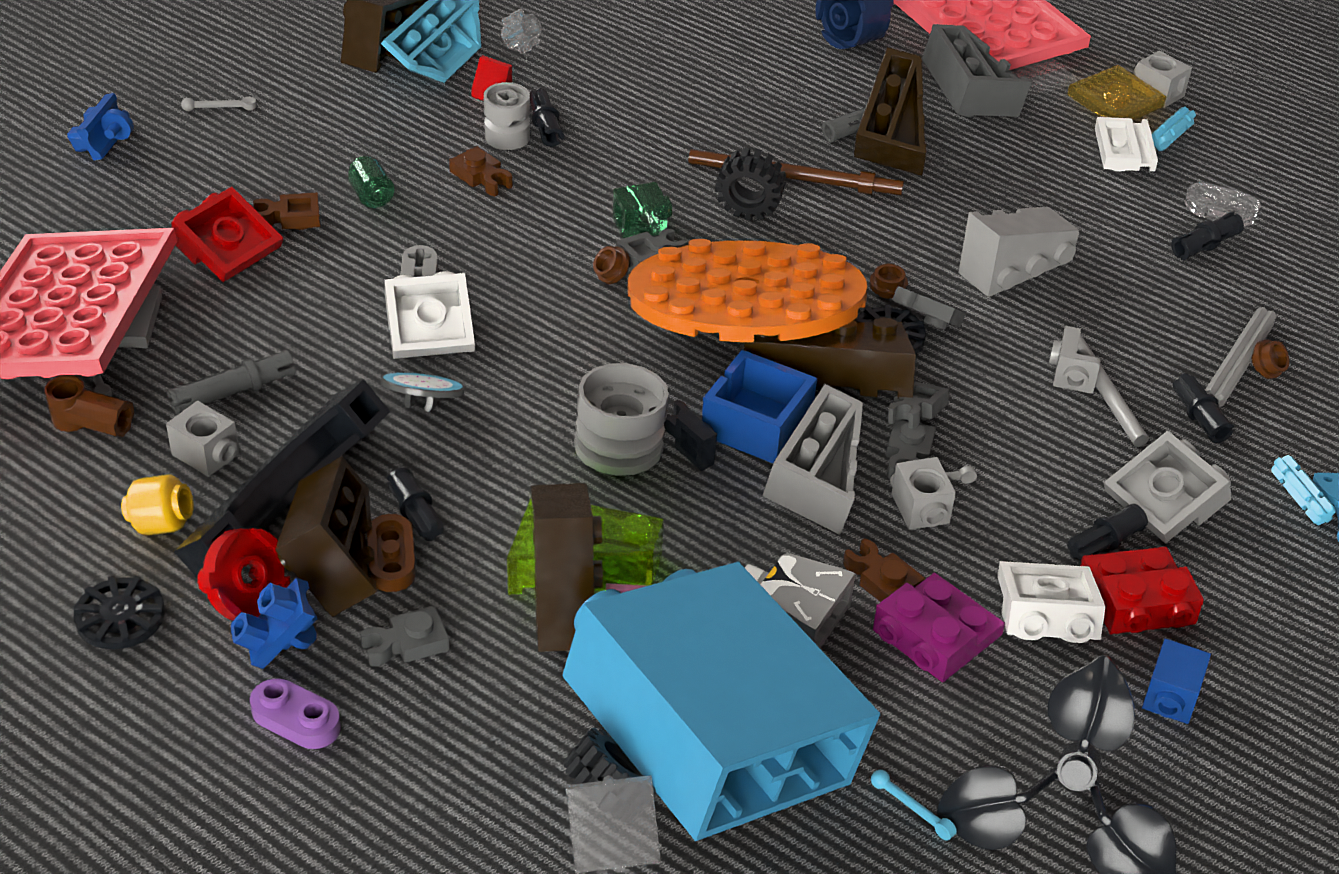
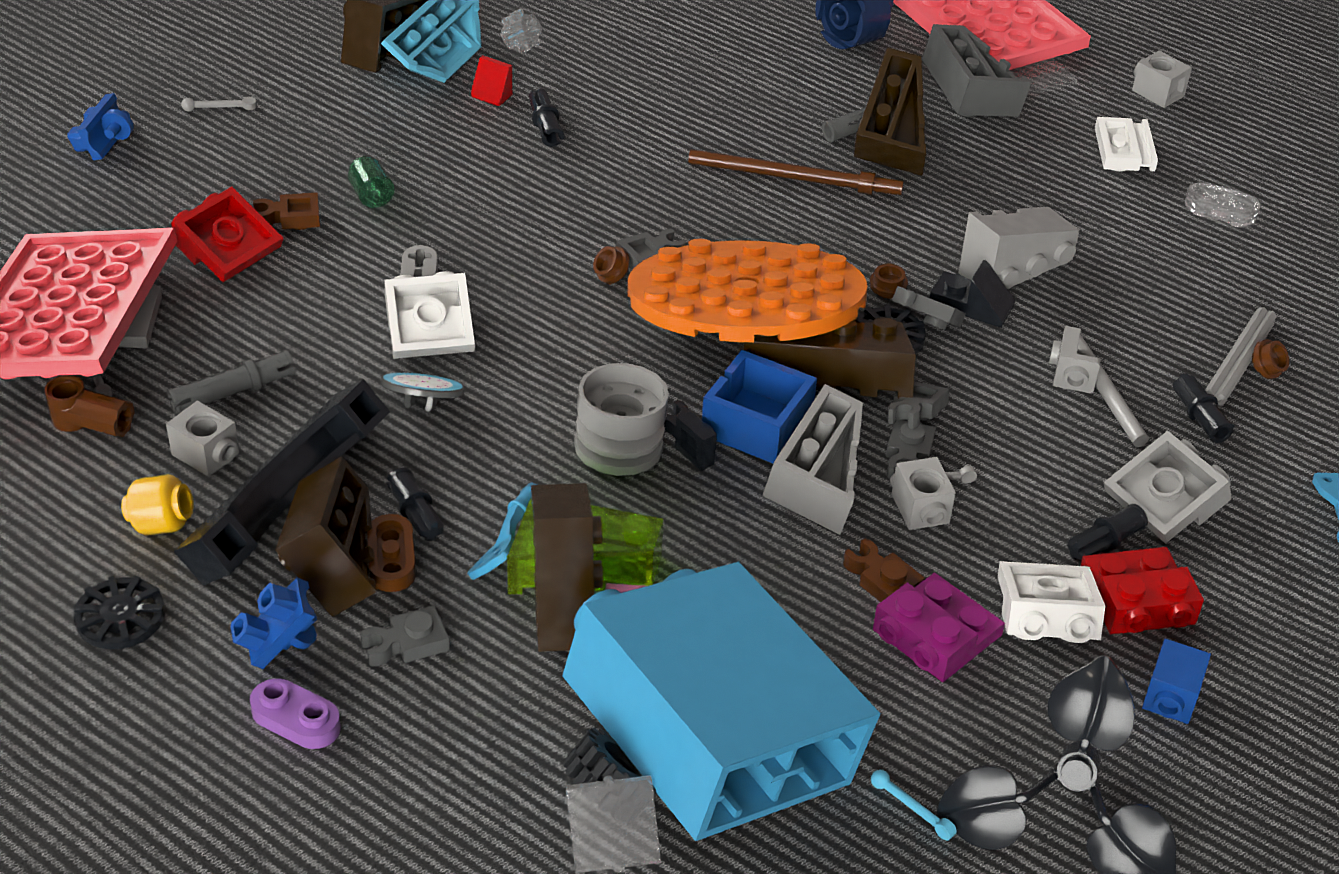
red plate [197,528,290,621] -> none
reddish brown plate [449,146,512,197] -> none
light grey wheel [484,82,530,150] -> none
clear green brick [613,182,672,239] -> none
black tyre [715,148,786,220] -> none
light grey torso [745,553,855,648] -> none
clear yellow plate [1067,65,1166,120] -> none
medium azure axle [1151,107,1196,151] -> none
black pin [1171,211,1244,260] -> none
medium azure axle [1271,455,1336,525] -> none
none -> dark azure piece [467,482,538,580]
none -> black slope [929,260,1015,328]

